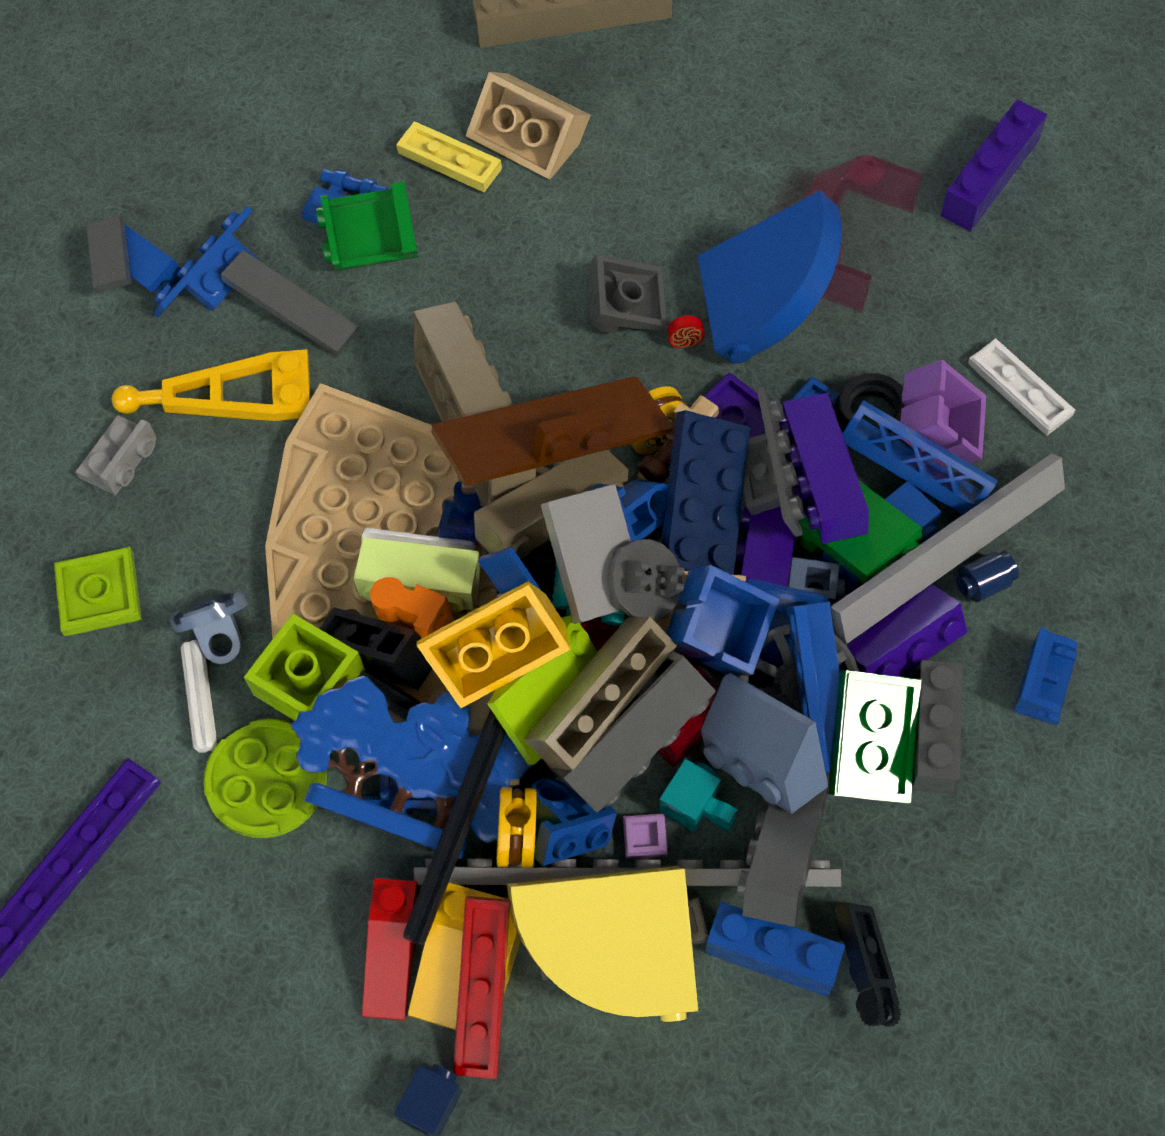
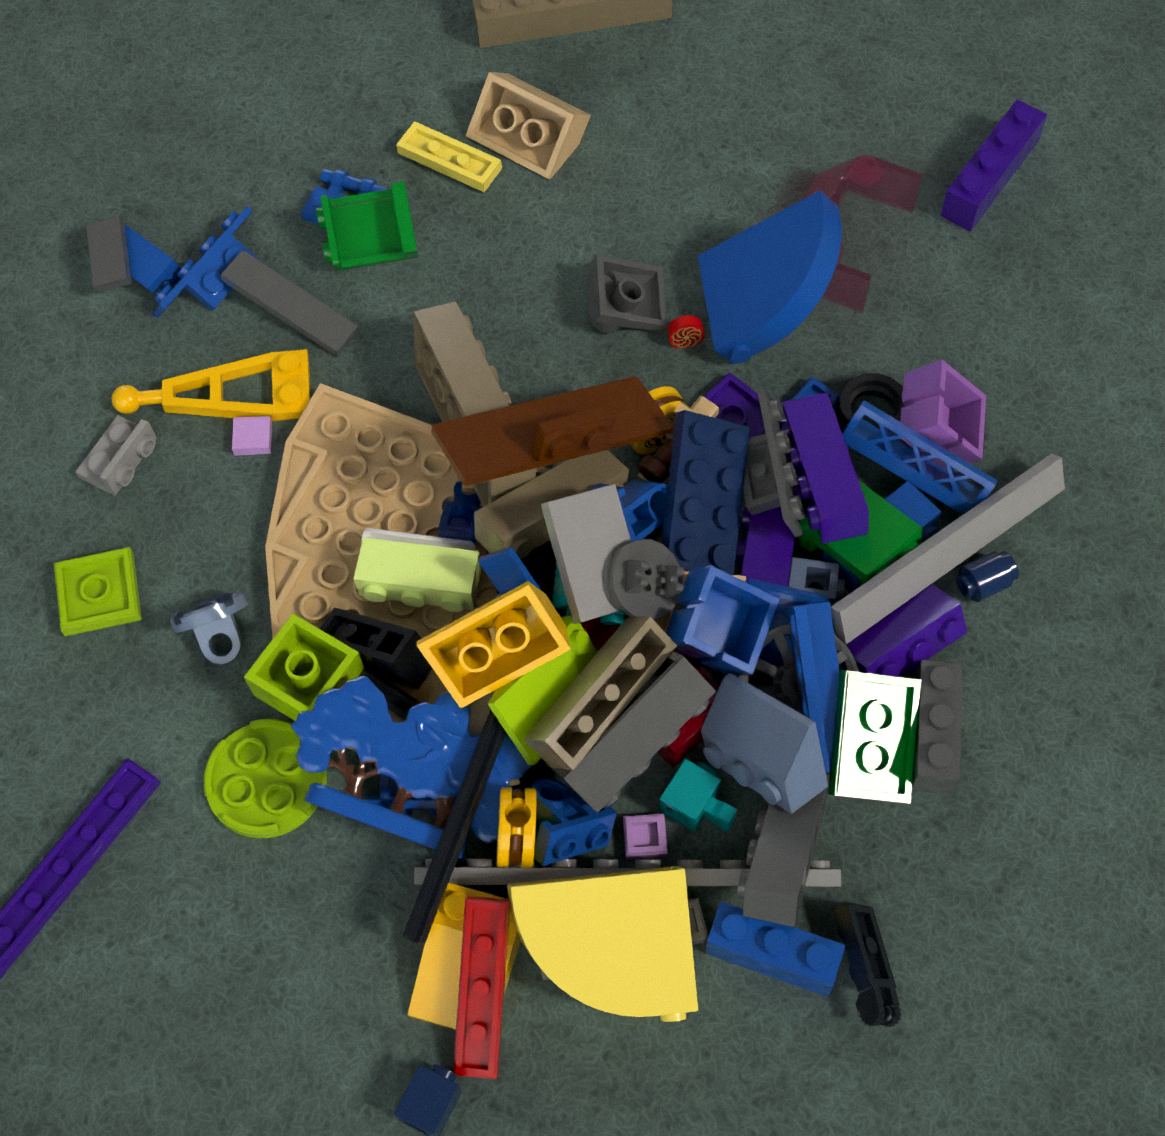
white axle [181,640,217,753] -> none
red slope [362,878,420,1021] -> none
orange legs [370,577,454,638] -> none
white tile [968,338,1075,436] -> none
blue hinge [1013,628,1078,726] -> none
none -> lavender tile [232,416,272,456]

